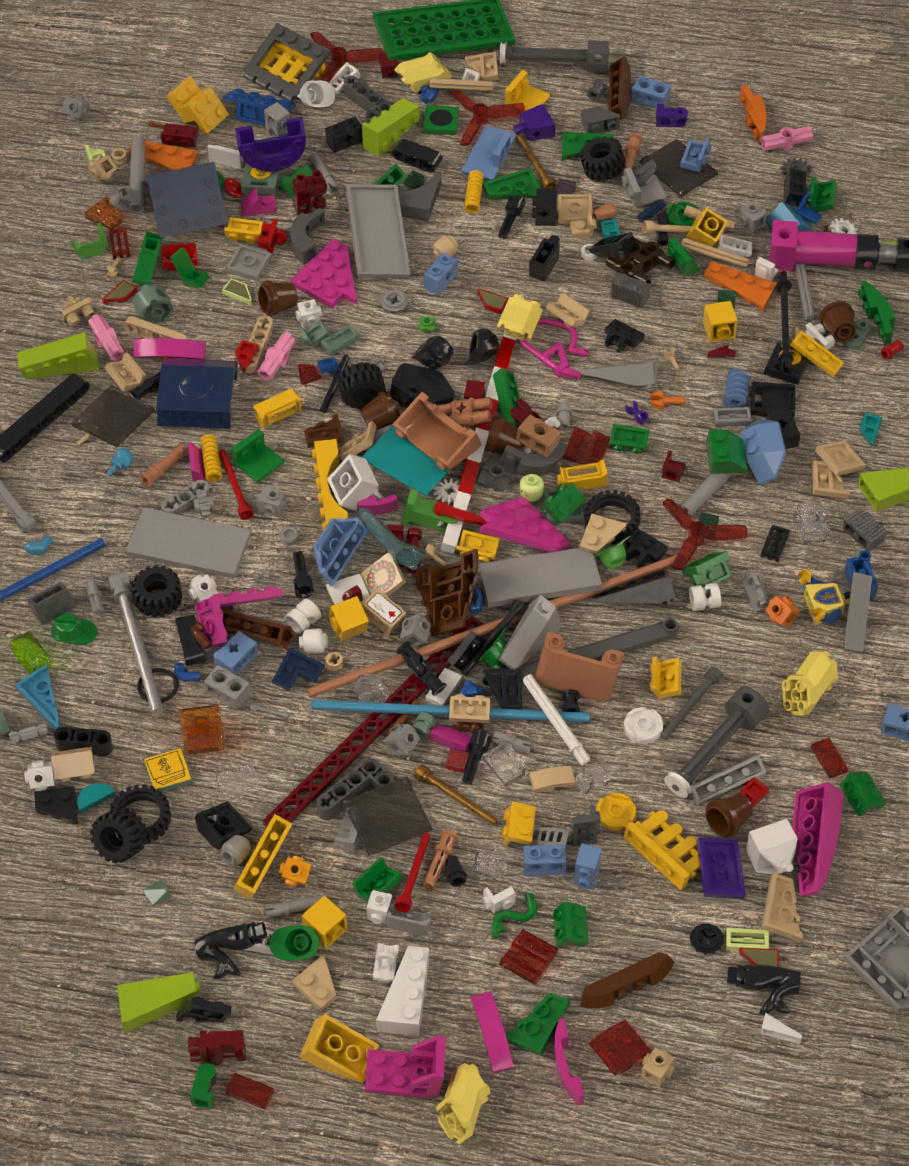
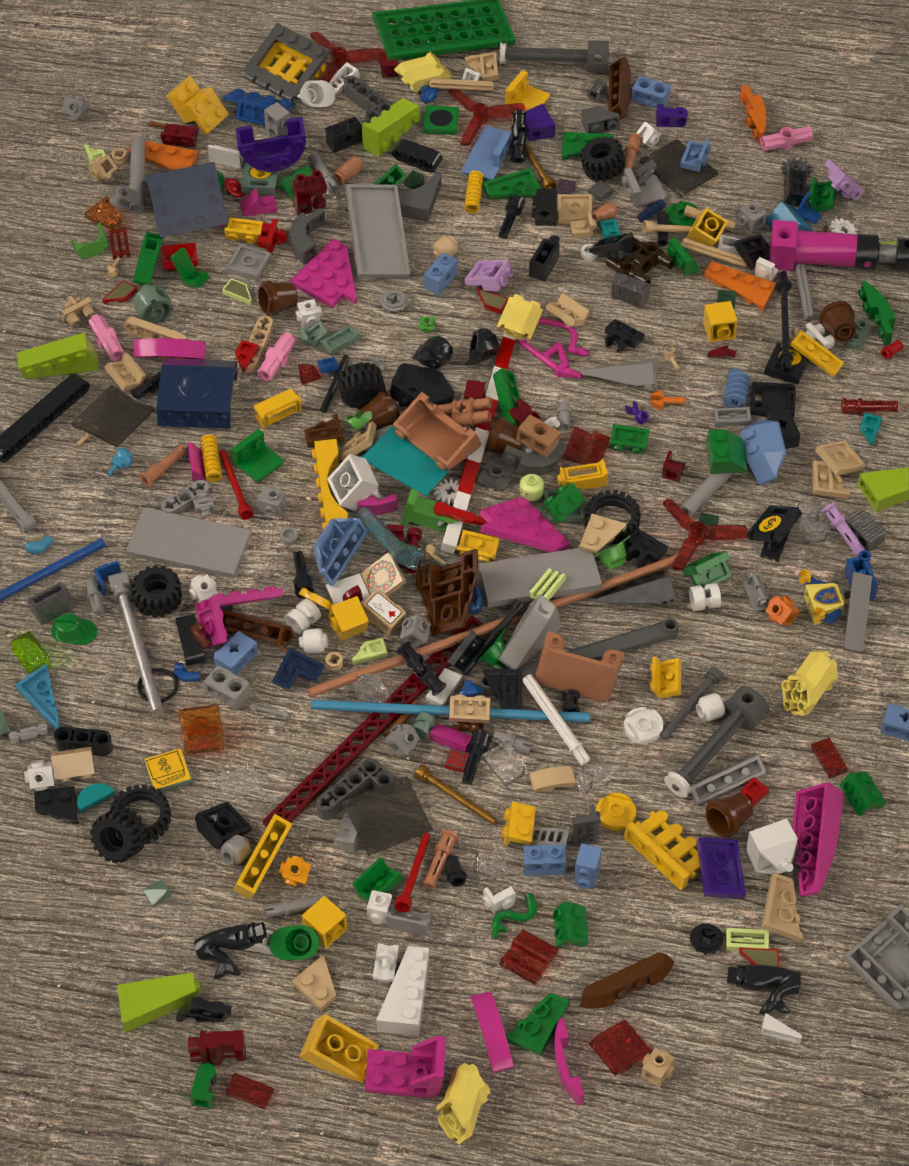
none -> blue bracket [94,561,121,596]
none -> yellow tile [299,588,335,611]
none -> nougat head [334,156,363,184]
none -> bright green helmet [344,409,372,431]
none -> yellowish green tile [352,638,388,665]
none -> lavender plate [464,260,513,292]
none -> black piece [511,110,527,163]
none -> yellowish green tile [530,568,566,601]
none -> dark grey tile [589,180,613,202]
none -> white bracket [637,122,661,148]
none -> white head [696,693,726,722]
none -> black wing [733,234,770,271]
none -> black container [747,505,802,543]
none -> lavender pin [821,501,866,556]
none -> lavender plate [825,159,865,201]
none -> clear red pin [841,397,898,414]

